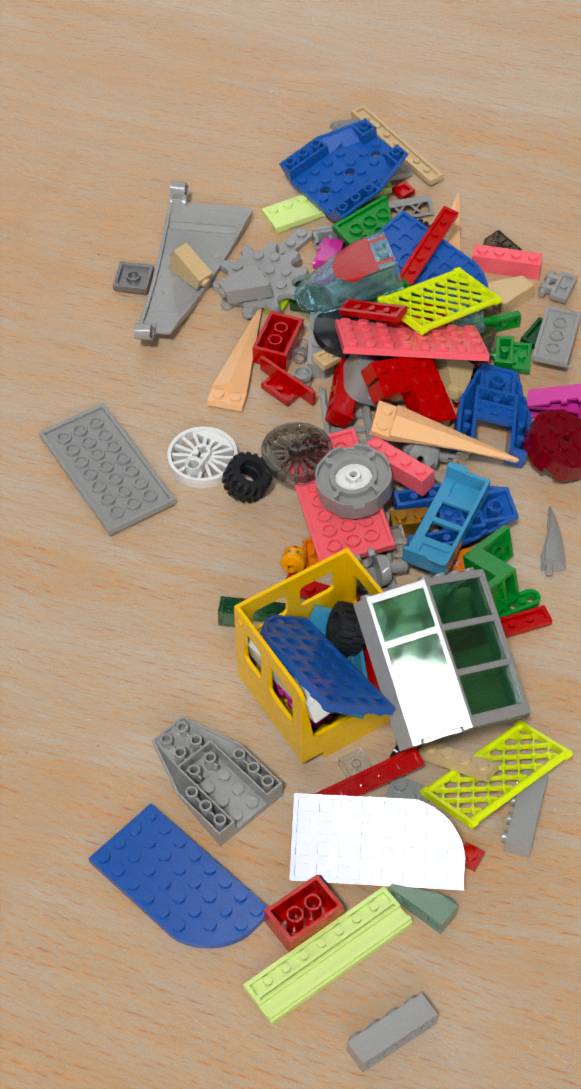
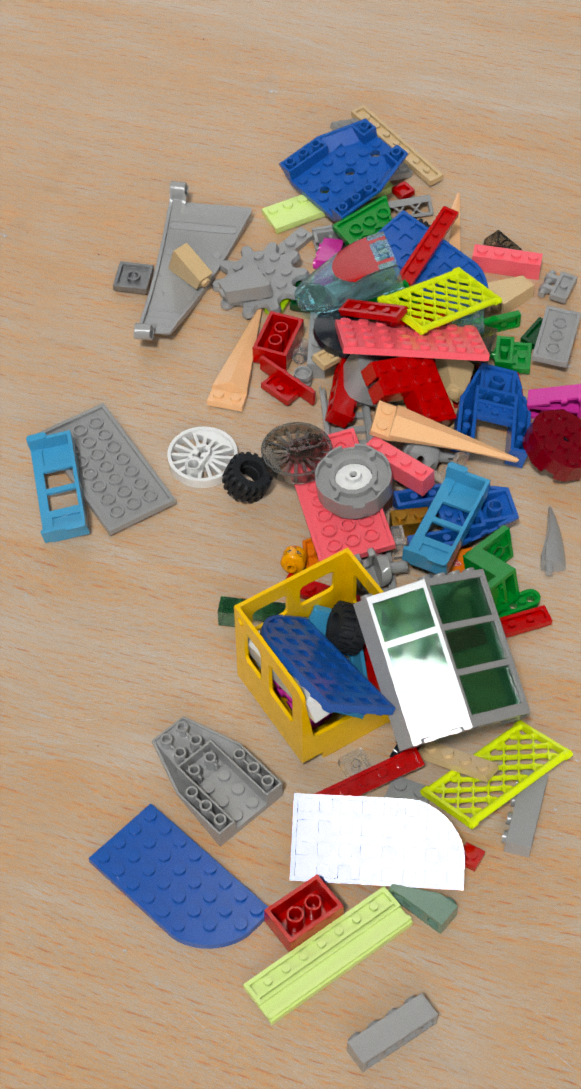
none -> dark azure piece [26,430,90,543]

